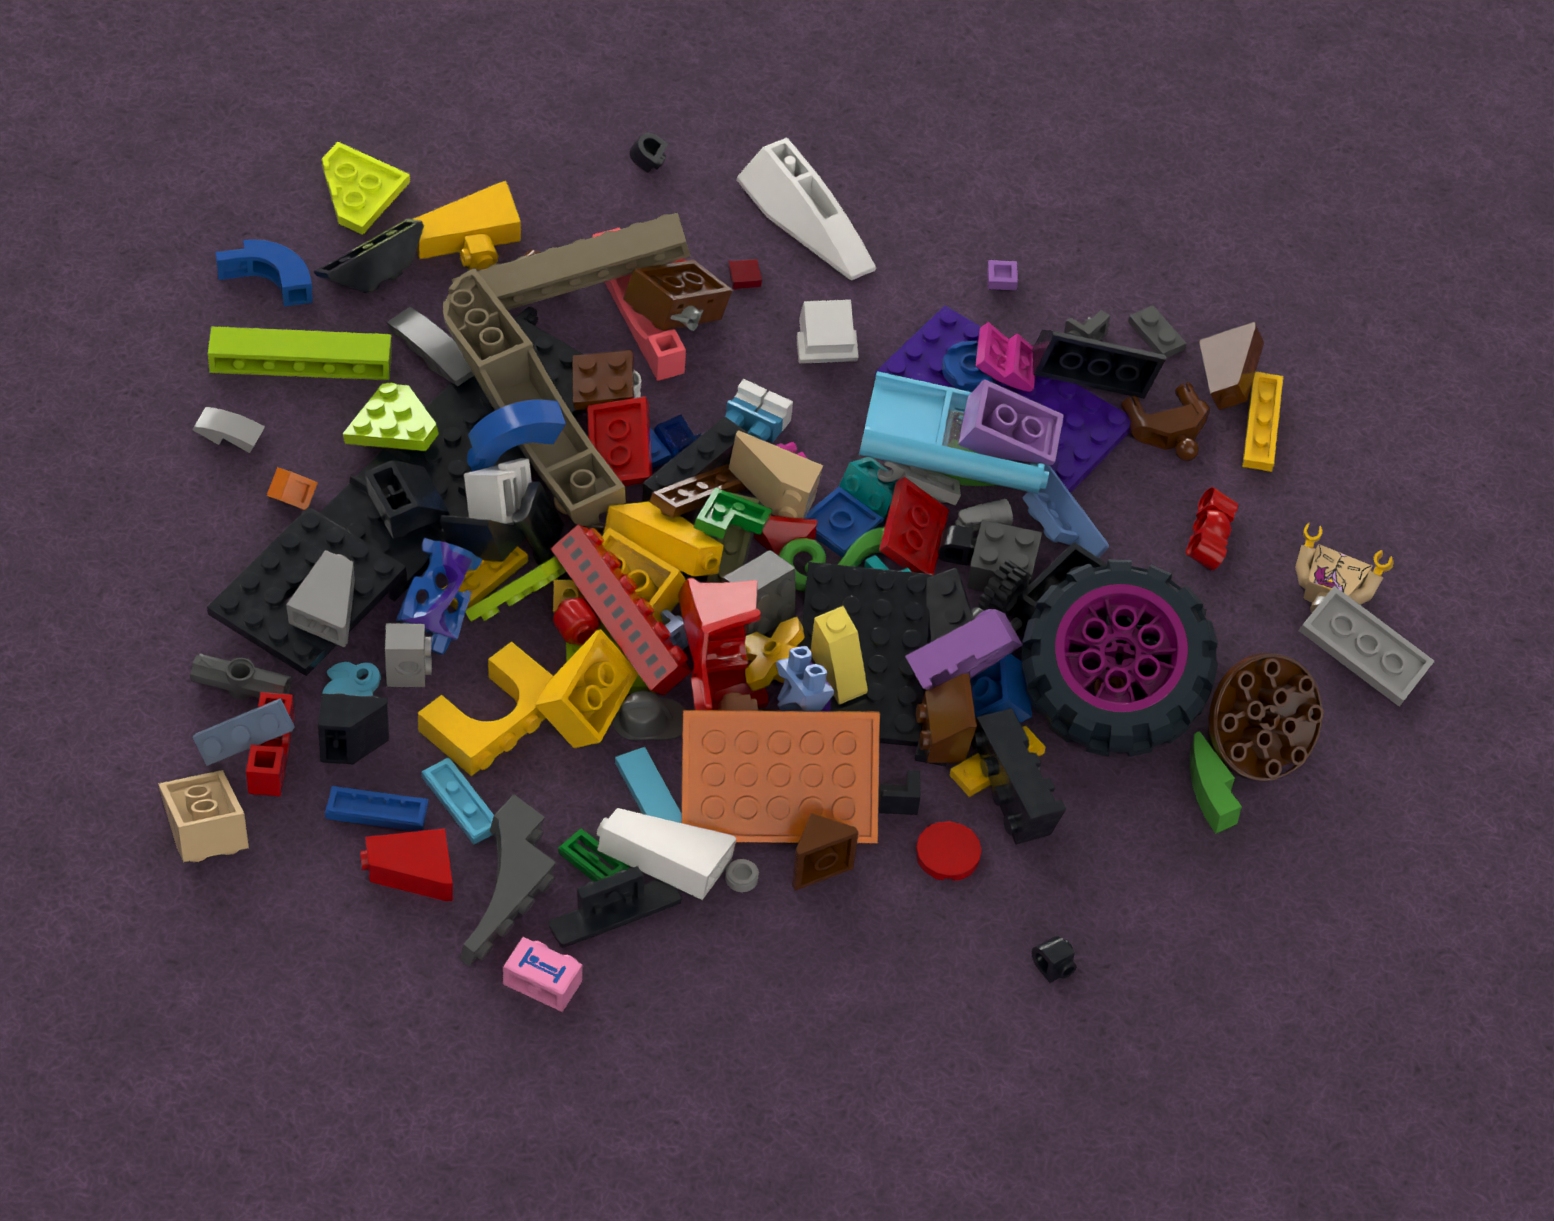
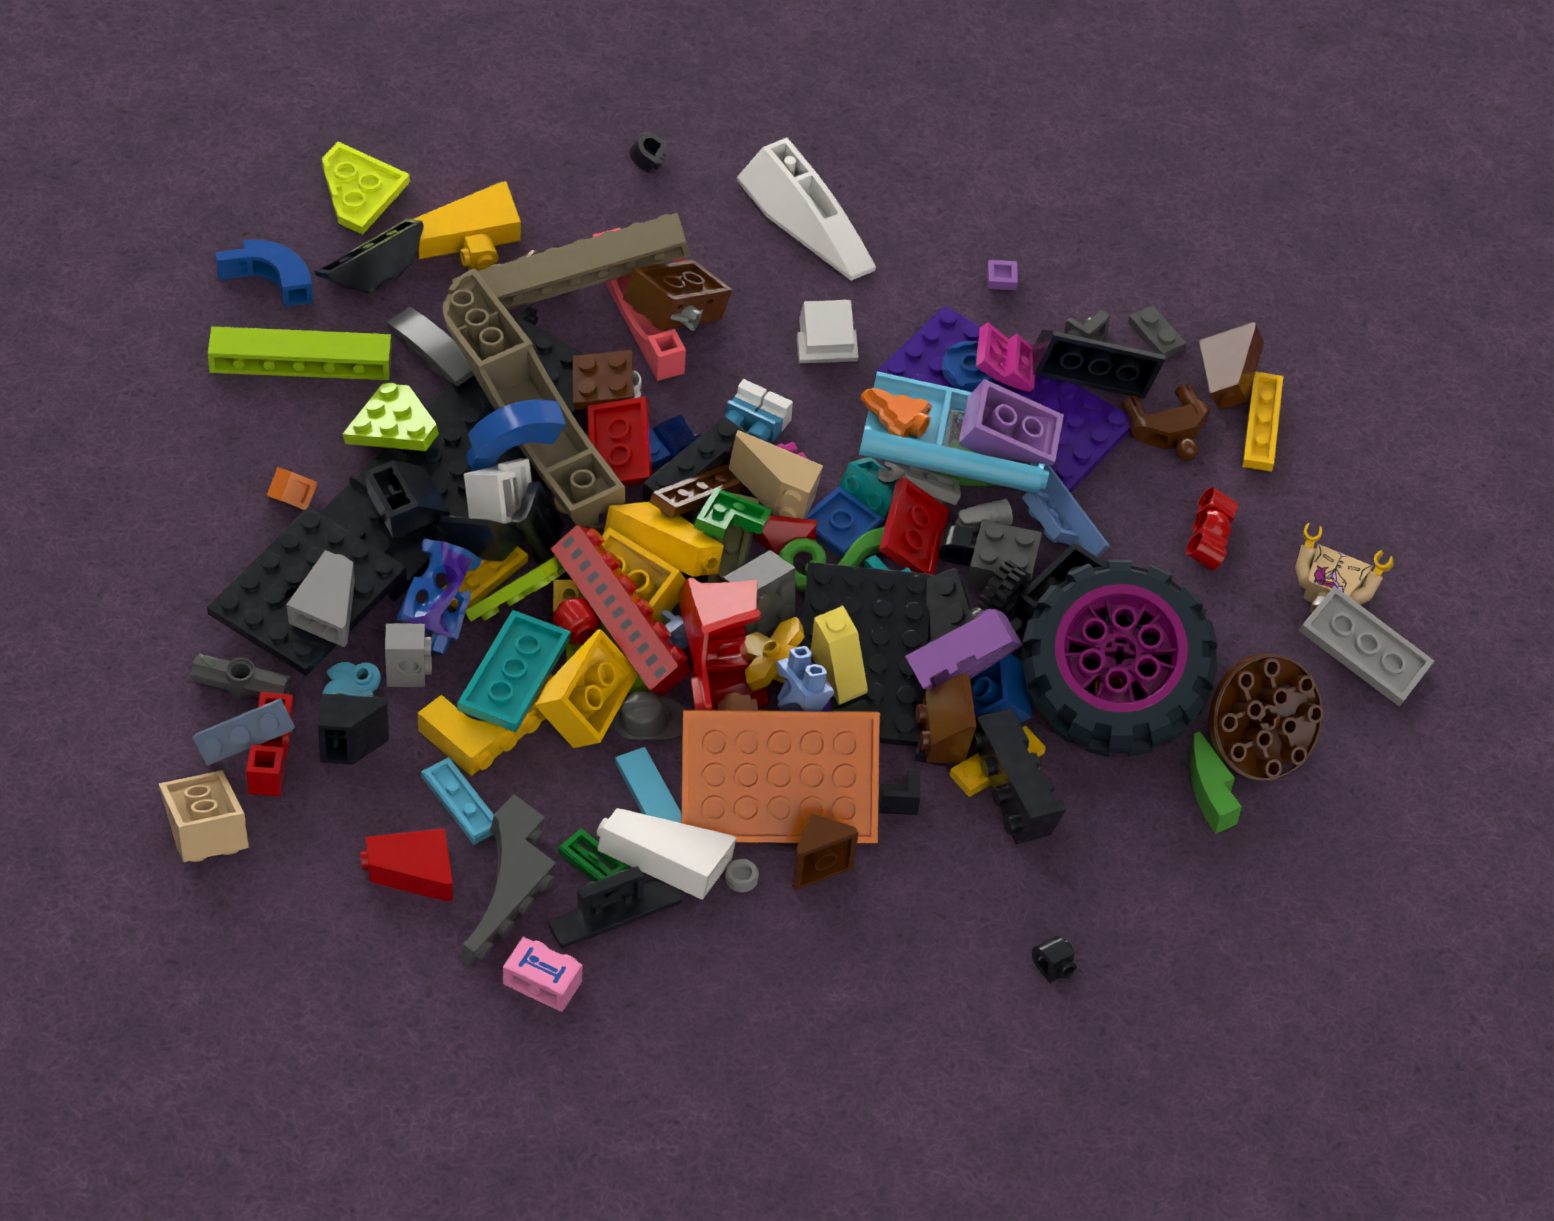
light grey slope [192,407,265,453] -> none
blue plate [325,786,429,831] -> none
dark red tile [728,259,762,289] -> none
red tile [916,821,982,881] -> none
none -> teal plate [457,610,571,732]
none -> orange rock [860,388,932,438]

